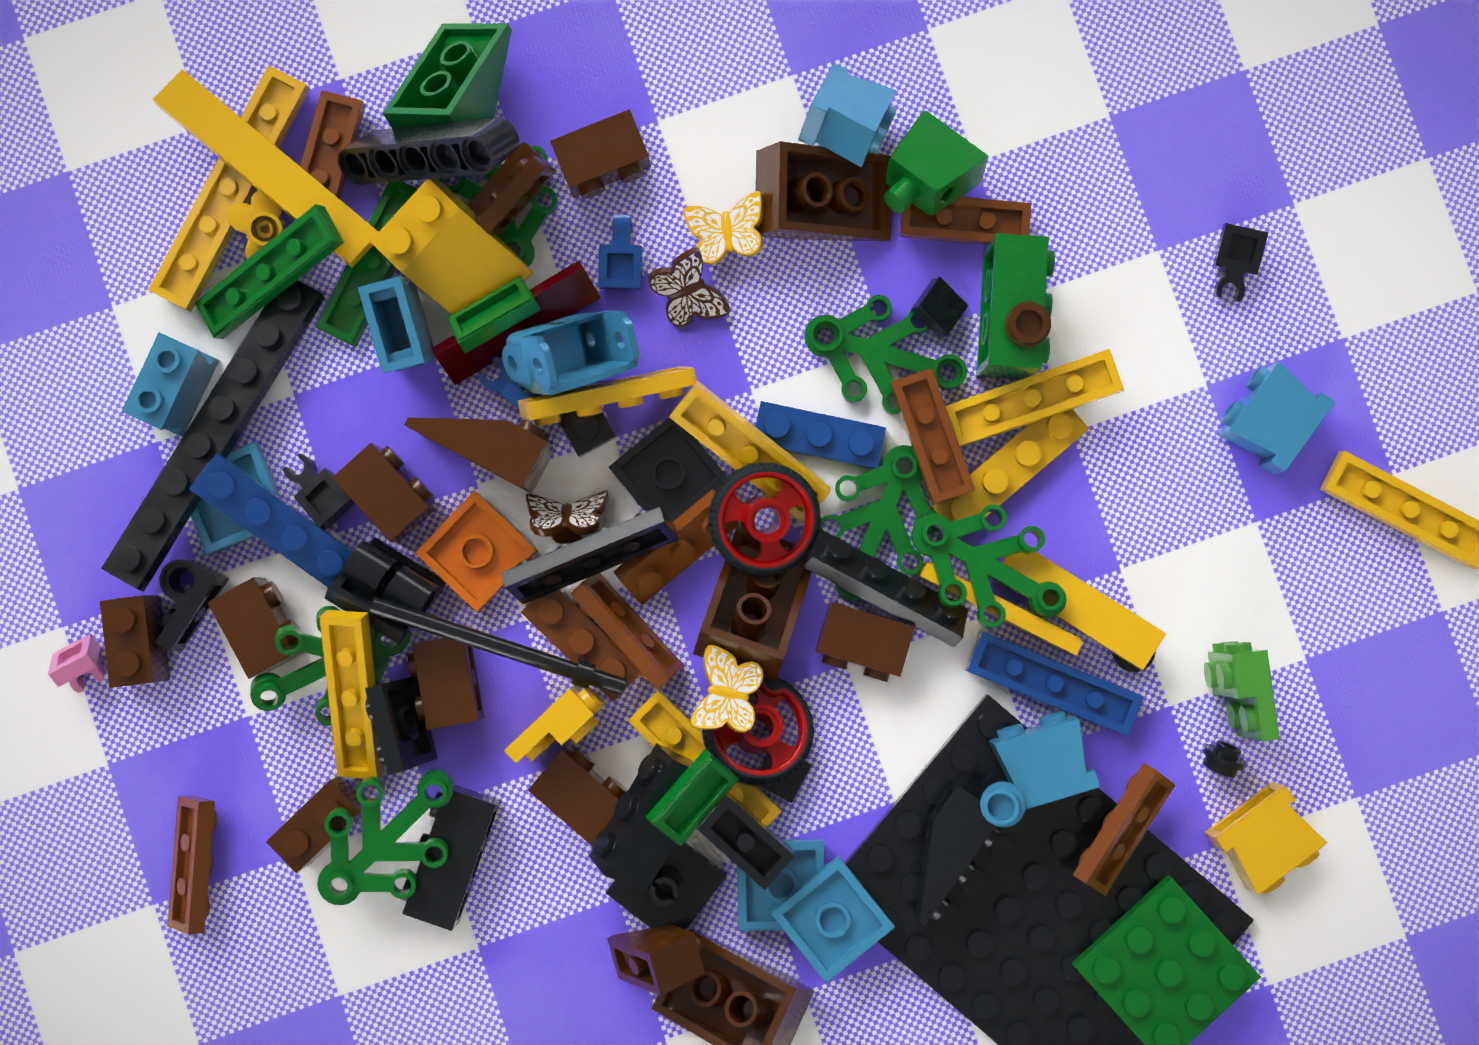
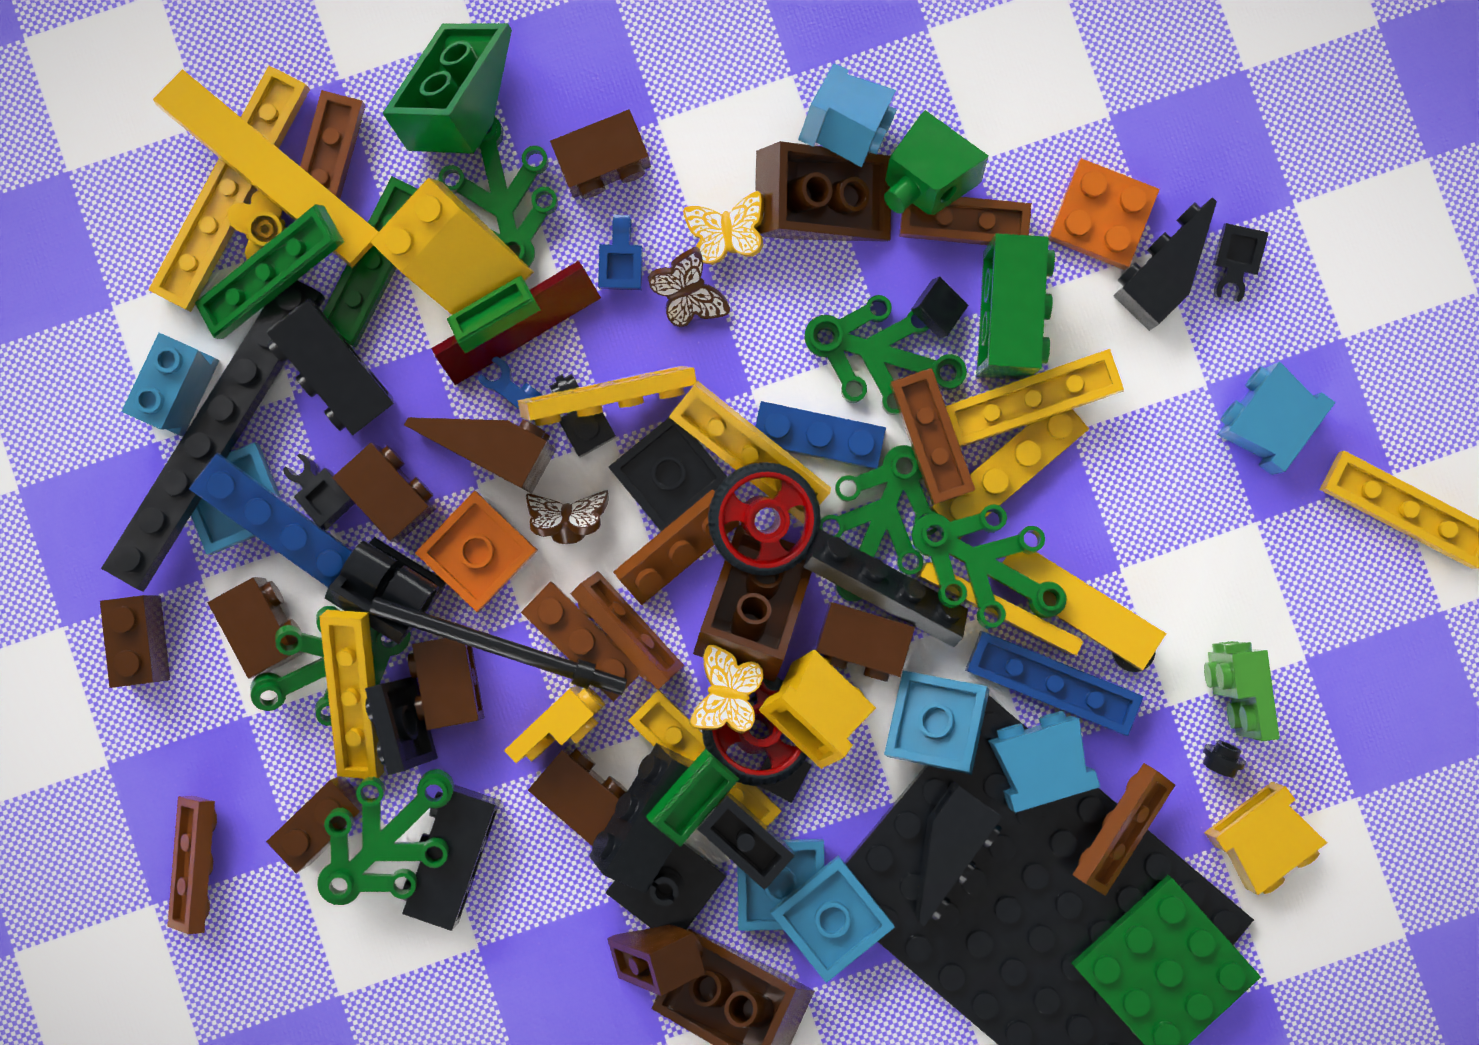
bright pink tile [48,634,105,693] -> none
black plate [155,559,230,652] -> none
black beam [337,117,520,185] -> none
dark azure hips [357,276,437,374] -> none
reddish brown bracket [469,142,557,235] -> none
black plate [501,507,679,605] -> none
dark azure piece [502,311,640,395] -> none
dark azure plate [980,781,1026,827] -> none
reddish brown tile [1004,301,1051,348] -> none
none -> black brick [266,297,394,435]
none -> yellow hips [759,649,876,769]
none -> dark azure plate [884,670,990,775]
none -> orange plate [1048,158,1160,270]
none -> black slope [1113,197,1217,331]

